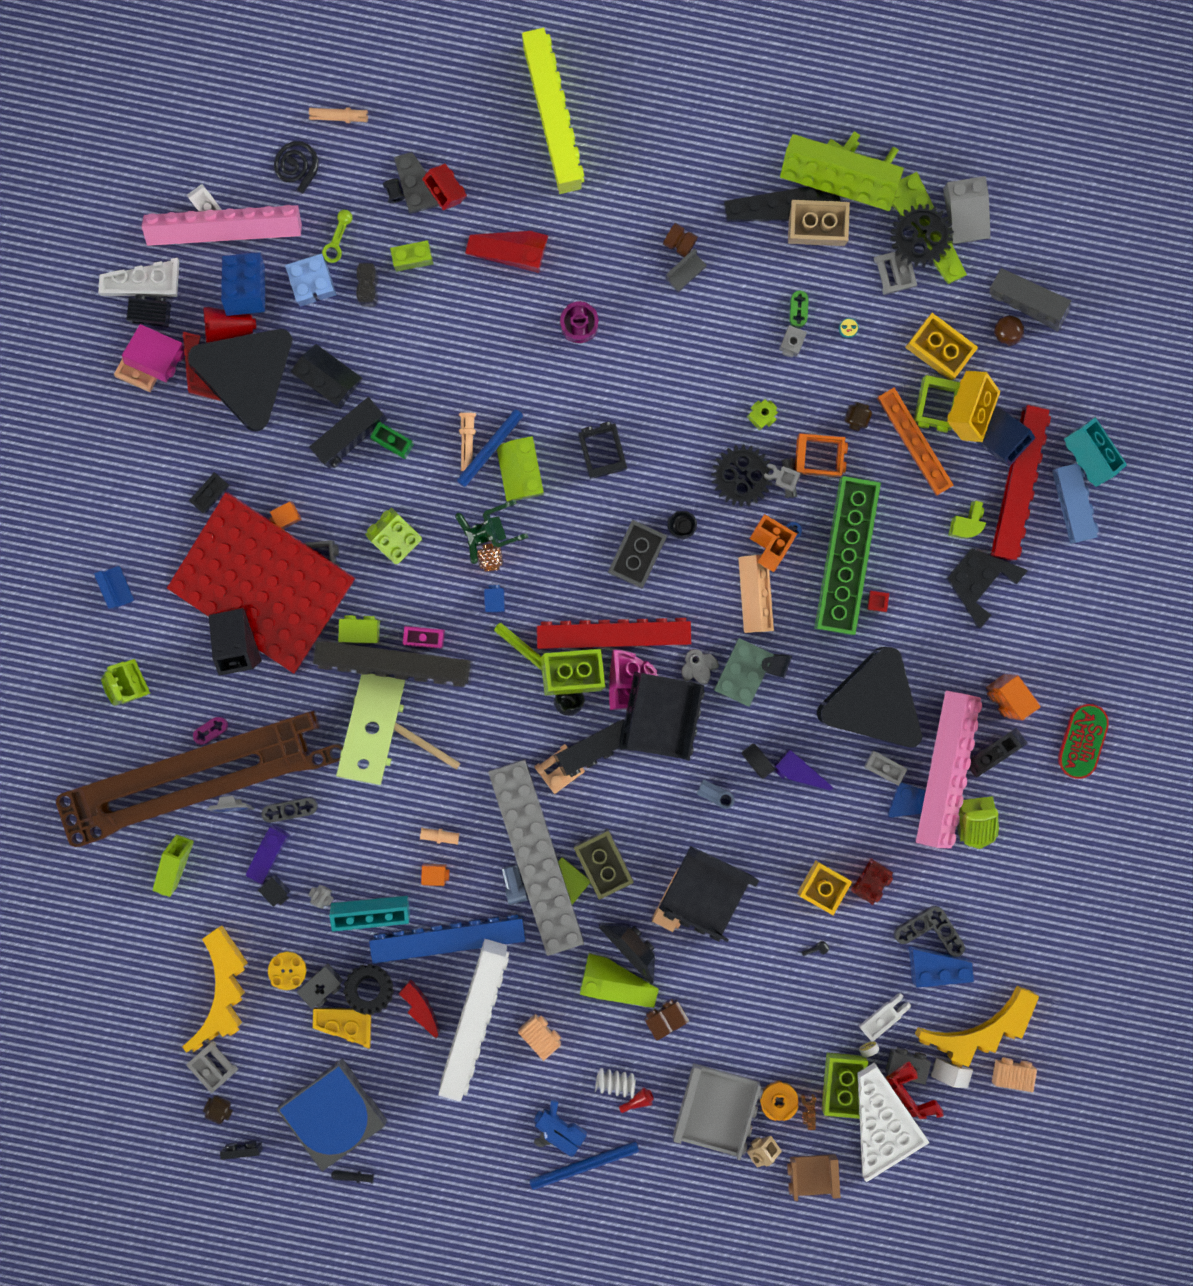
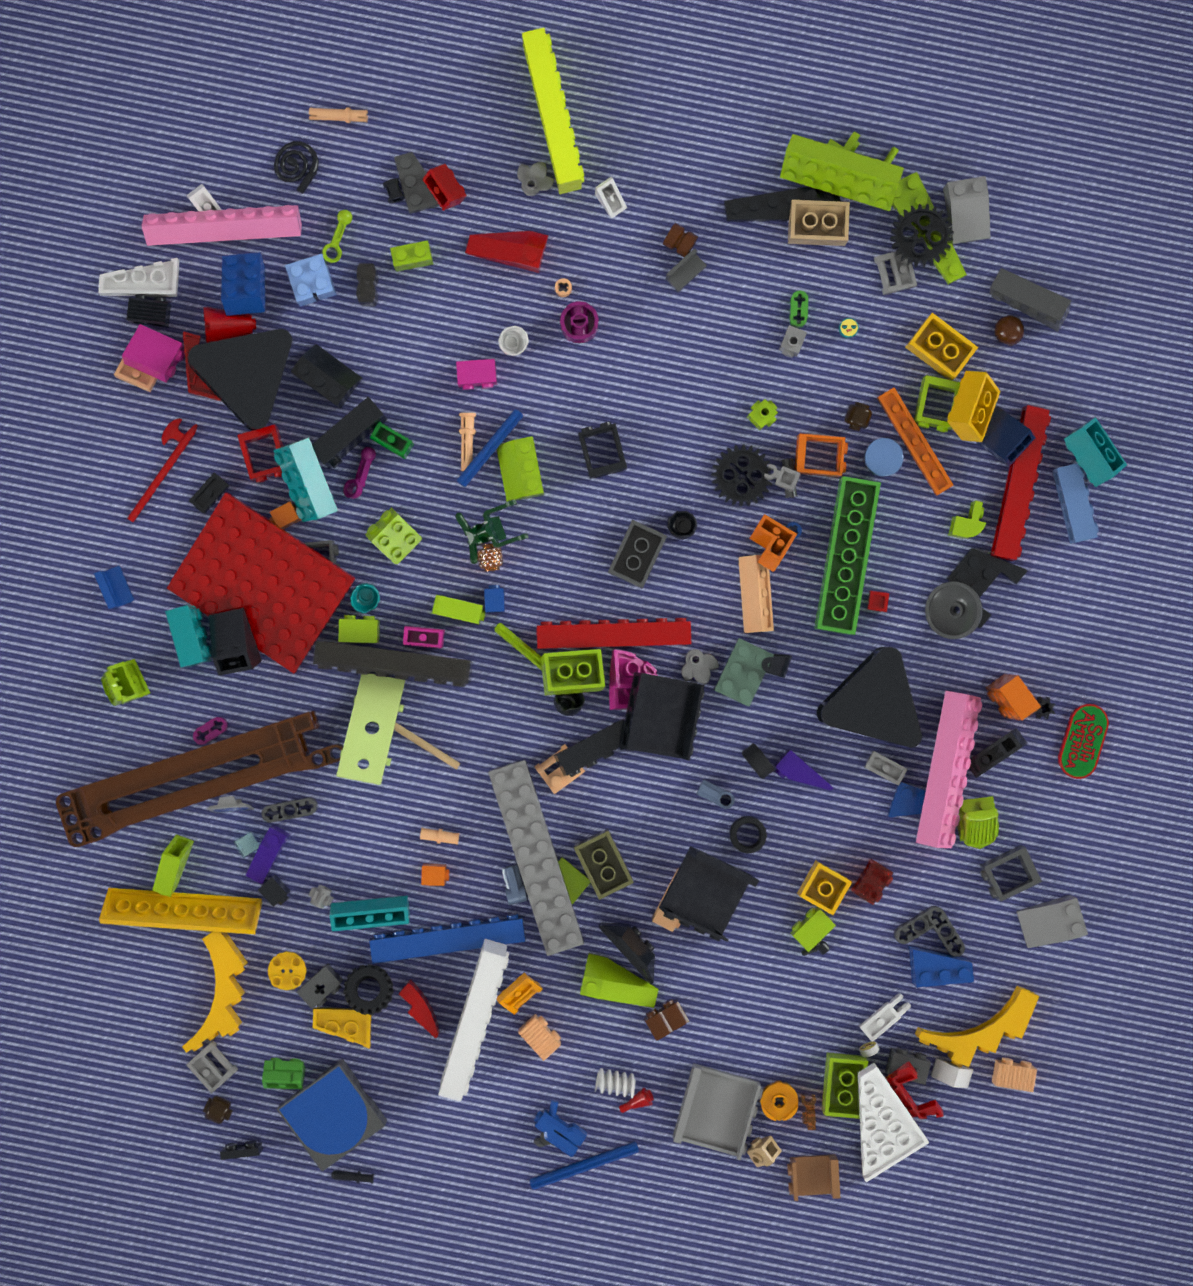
none -> yellow plate [99,888,262,934]
none -> red piece [127,418,198,523]
none -> teal brick [165,605,212,668]
none -> clear light blue tile [234,832,259,858]
none -> red window [237,424,283,483]
none -> bright green brick [262,1058,305,1089]
none -> brick [273,438,338,522]
none -> magenta piece [343,447,376,499]
none -> teal hair [350,583,380,613]
none -> lime slope [432,595,486,624]
none -> dark pink brick [456,359,497,390]
none -> light orange plate [496,972,543,1015]
none -> white hair [498,326,529,356]
none -> light grey plate [517,162,554,196]
none -> light nougat bush [555,278,572,297]
none -> white slope [595,177,627,218]
none -> black tyre [729,816,767,854]
none -> lime brick [790,907,836,952]
none -> medium blue tile [864,438,904,477]
none -> dark grey dish [925,582,982,639]
none -> dark grey window [980,845,1042,902]
none -> light grey slope [1016,895,1088,948]
none -> black gear [1033,696,1055,719]

